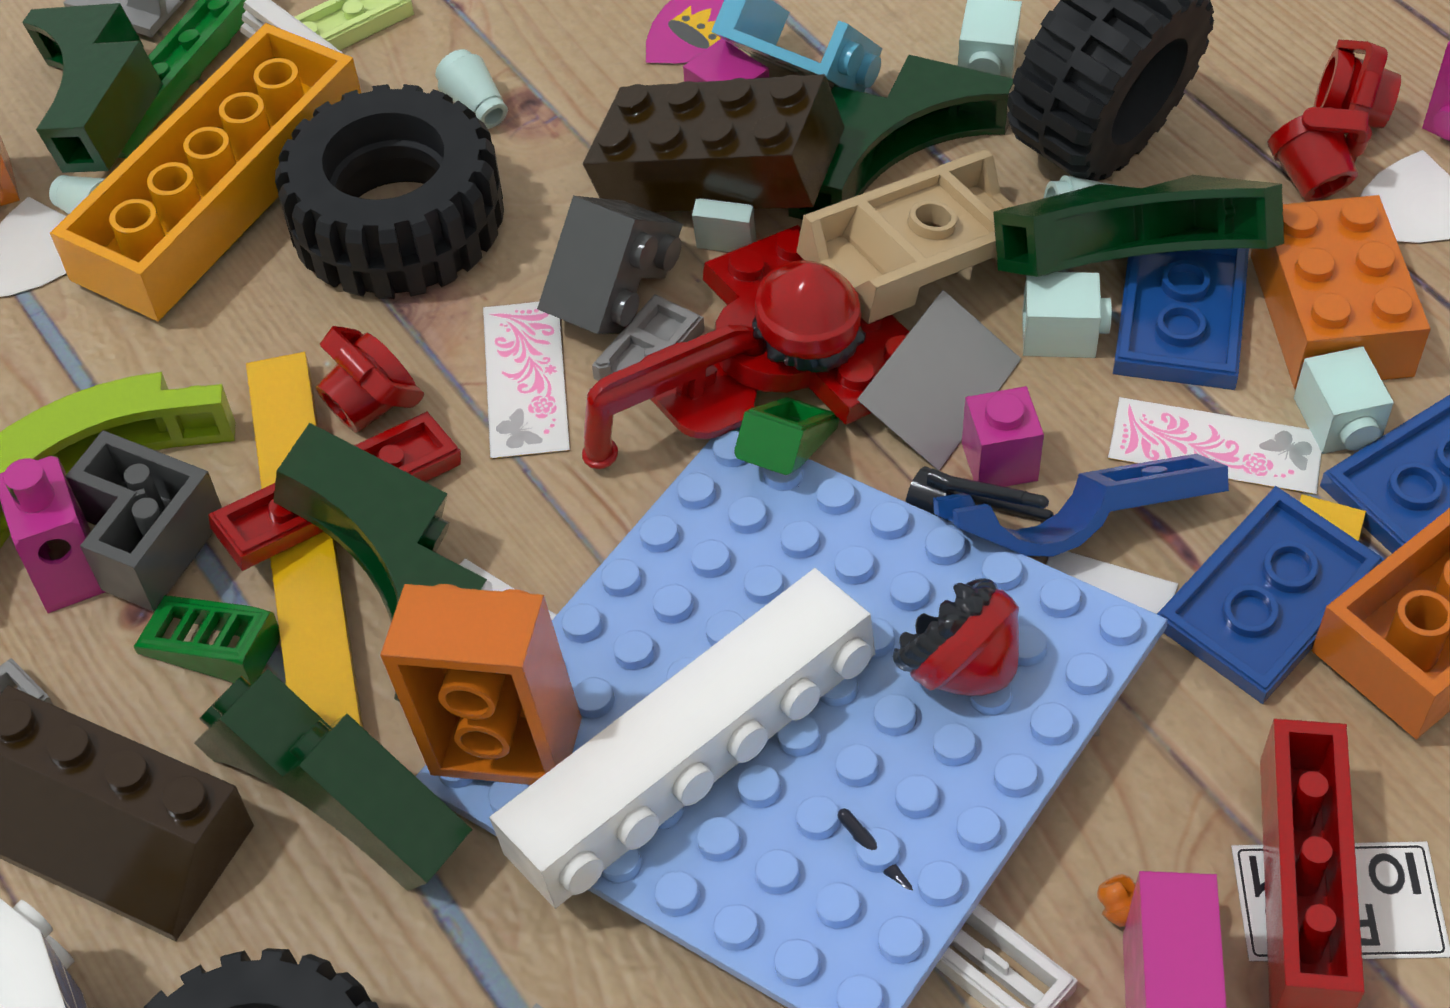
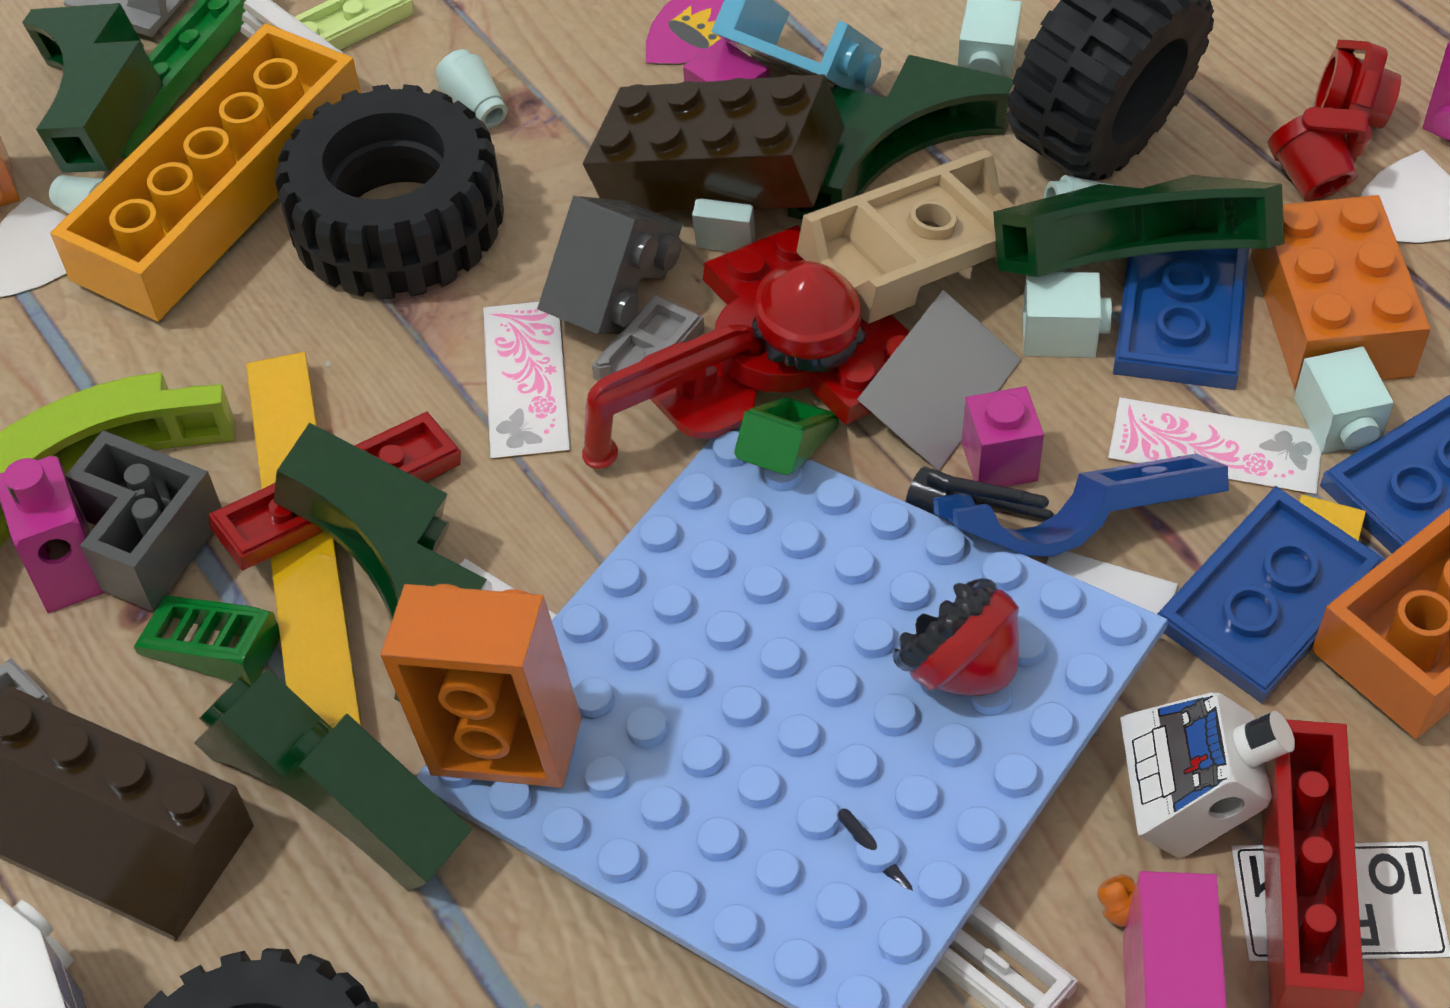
red piece [316,326,424,432] -> none
white brick [489,568,875,909] -> none
none -> white torso [1120,692,1295,859]

